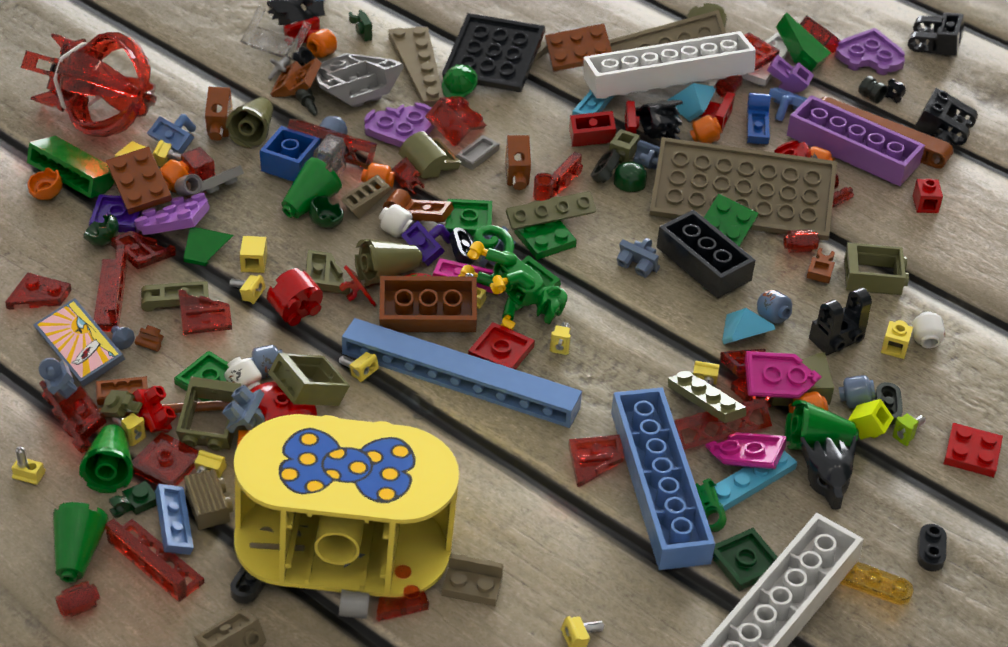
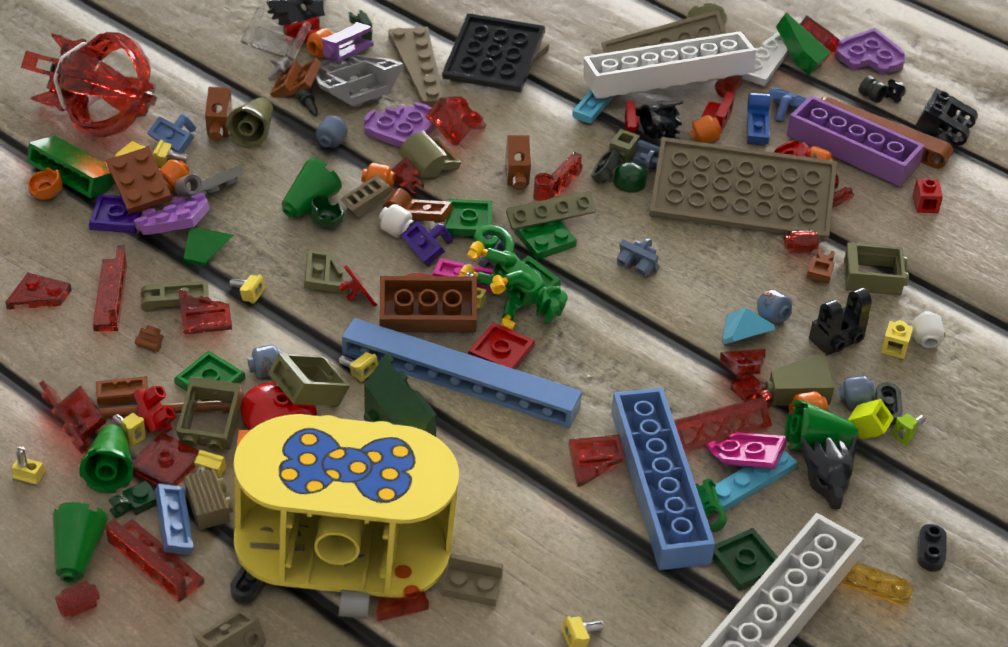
tile [33,298,125,387] -> none
sand blue hips [38,358,77,399] -> none
dark green hair [83,214,119,247] -> none
olive plate [100,390,143,418] -> none
clear red wing [111,231,176,270] -> none
sand blue rock [111,326,135,350] -> none
clear red brick [181,147,215,181] -> none
sand blue hips [222,385,265,433] -> none
white head [224,357,262,390] -> none
light yellow brick [240,236,267,273] -> none
blue brick [260,126,321,182] -> none
red brick [267,268,323,326] -> none
clear red fence [287,119,377,169] -> none
black plate [292,47,314,66] -> none
clear brick [313,134,346,177] -> none
olive cone [355,239,422,286] -> none
green piece [442,64,478,100] -> none
black plate [449,227,475,265] -> none
light grey tile [456,135,500,170] -> none
dark orange plate [545,23,612,72] -> none
light yellow piece [550,322,570,355] -> none
red brick [569,111,616,147] -> none
black brick [657,210,756,299] -> none
medium azure slope [667,83,716,122] -> none
olive plate [668,371,746,423] -> none
light yellow piece [693,361,719,385] -> none
green plate [704,194,759,247] -> none
clear red wing [744,32,780,71] -> none
dark pink tile [745,351,822,399] -> none
medium lavender brick [767,55,814,93] -> none
black brick [908,13,964,56] -> none
red plate [943,423,1003,478] -> none
none -> medium lavender window [322,22,374,62]
none -> dark green wedge [364,353,437,437]

